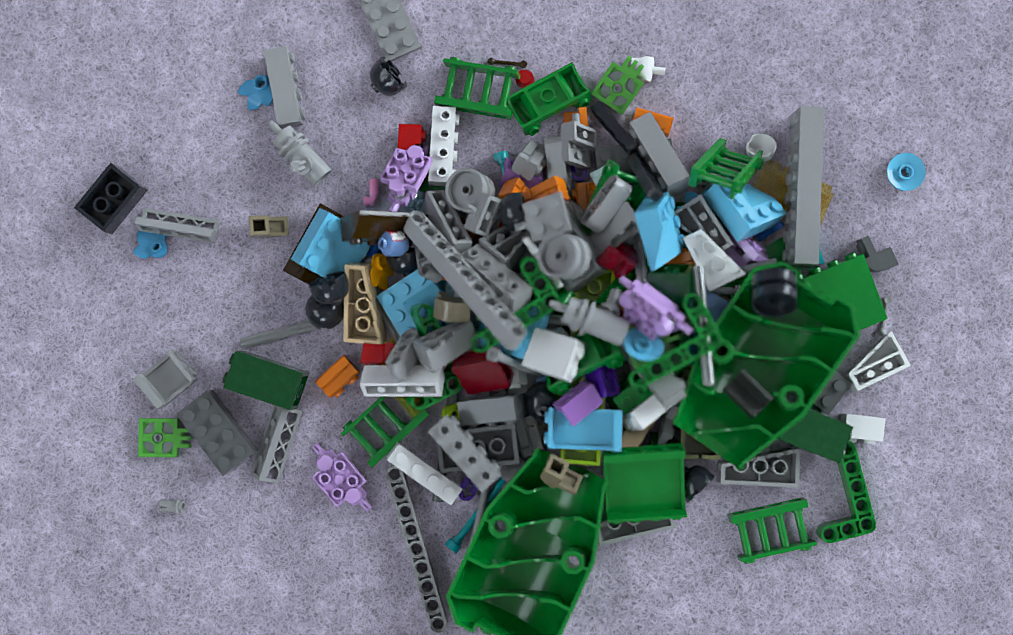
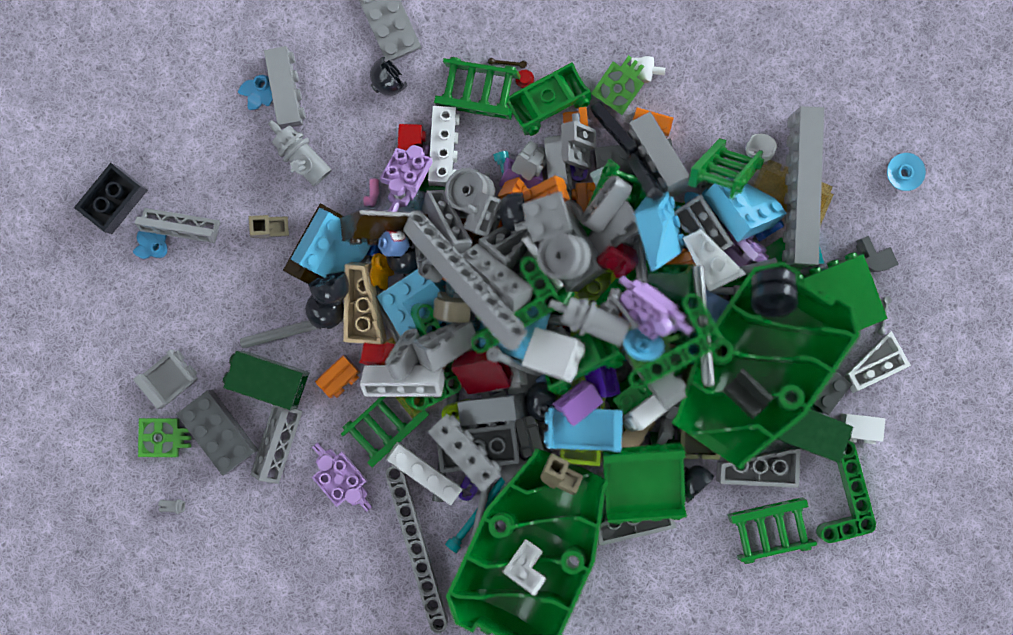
none -> white plate [503,540,546,596]
none -> light grey hinge [610,293,639,329]

